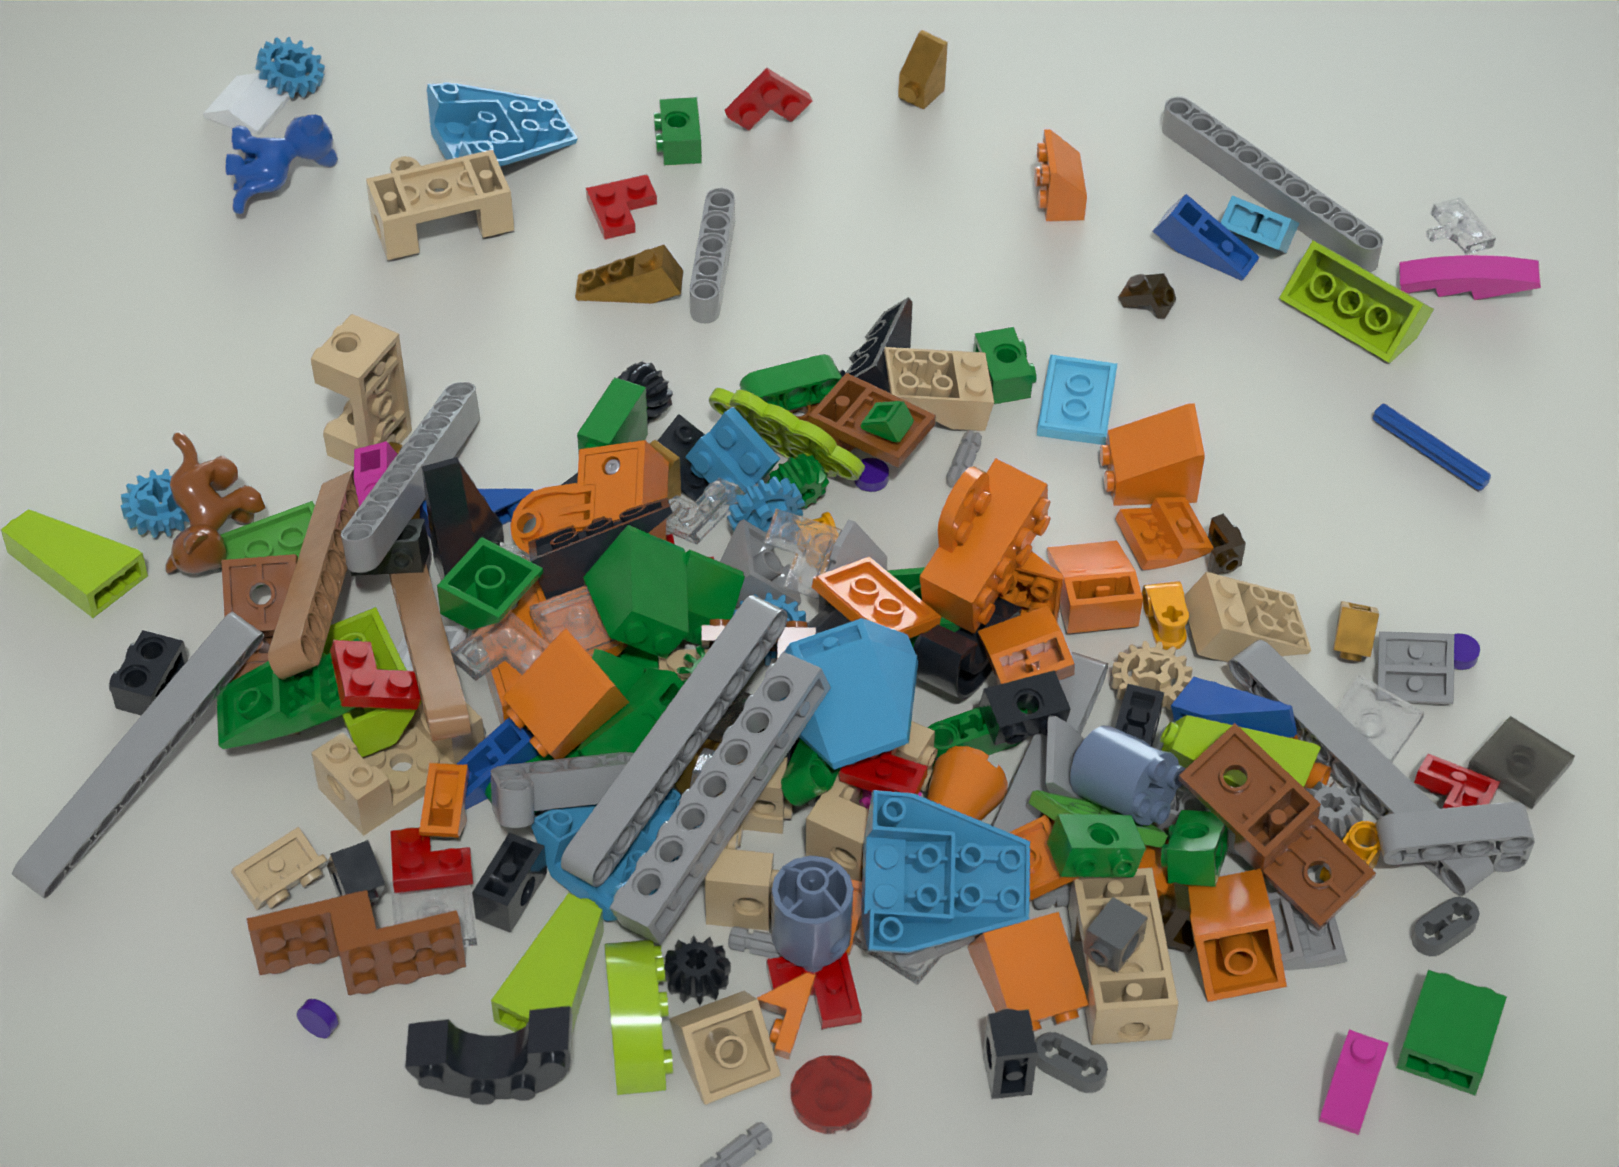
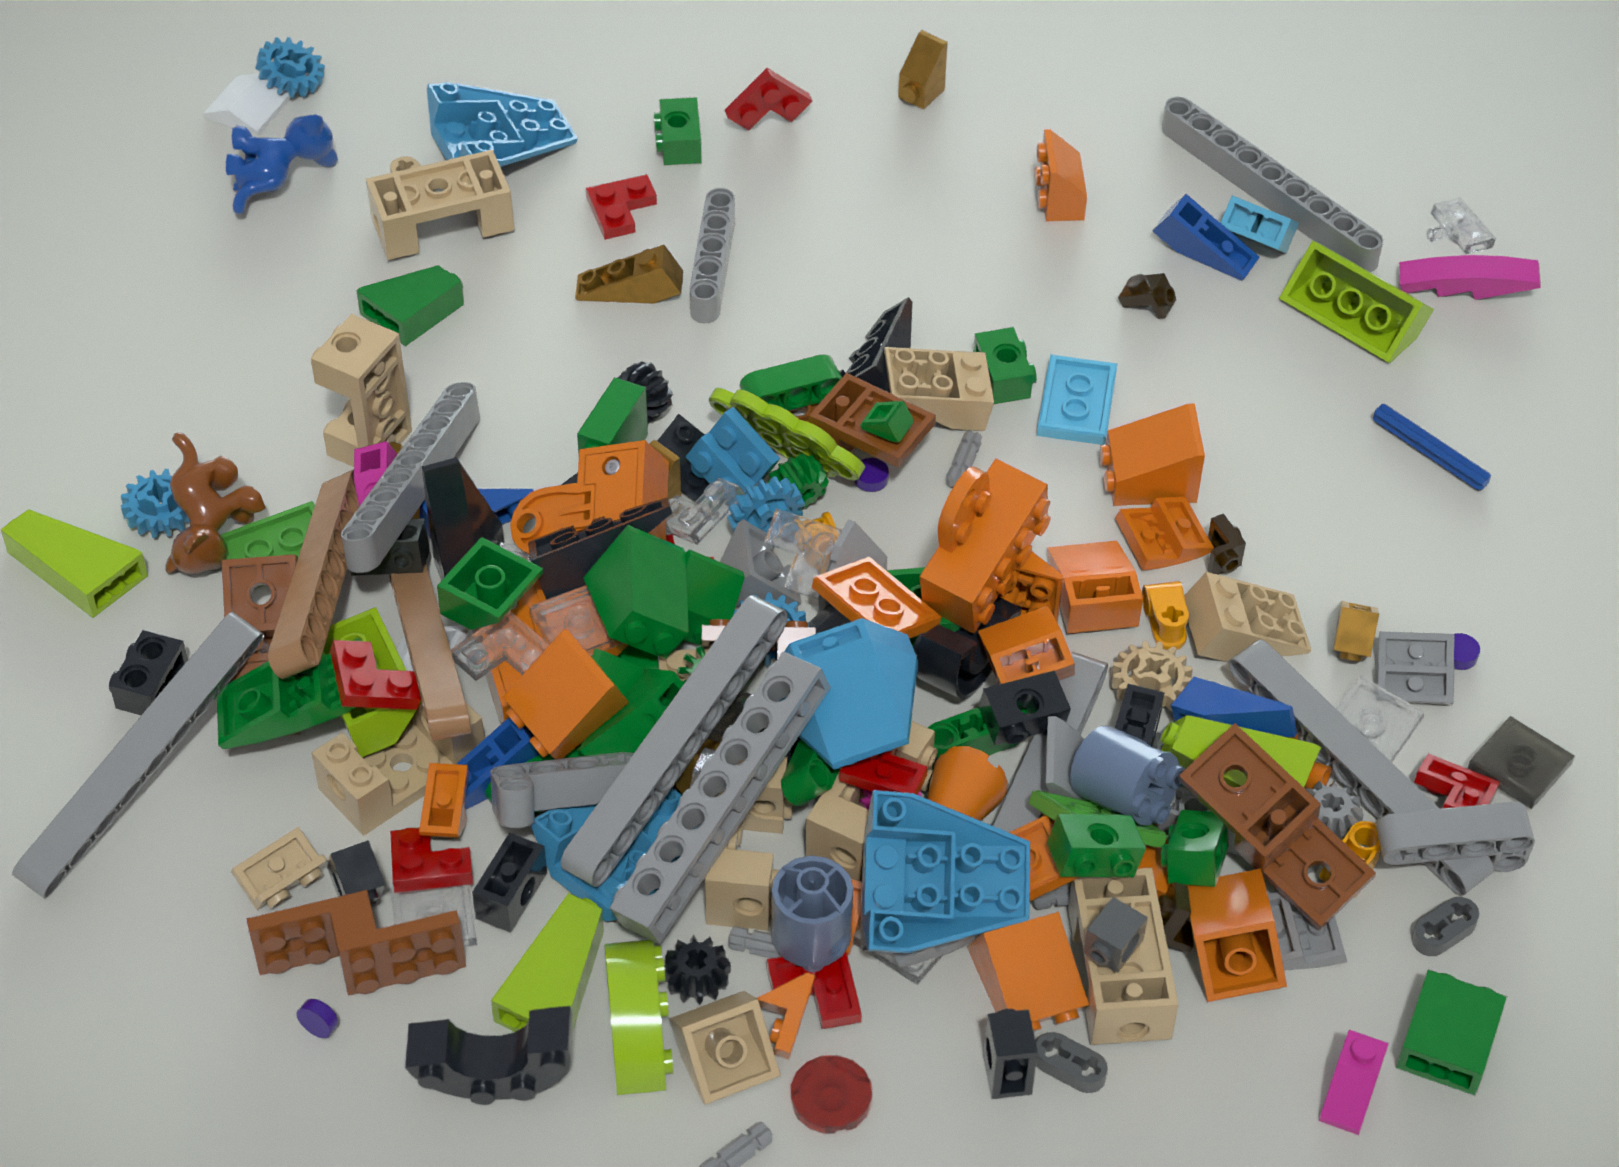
none -> green slope [356,265,464,347]

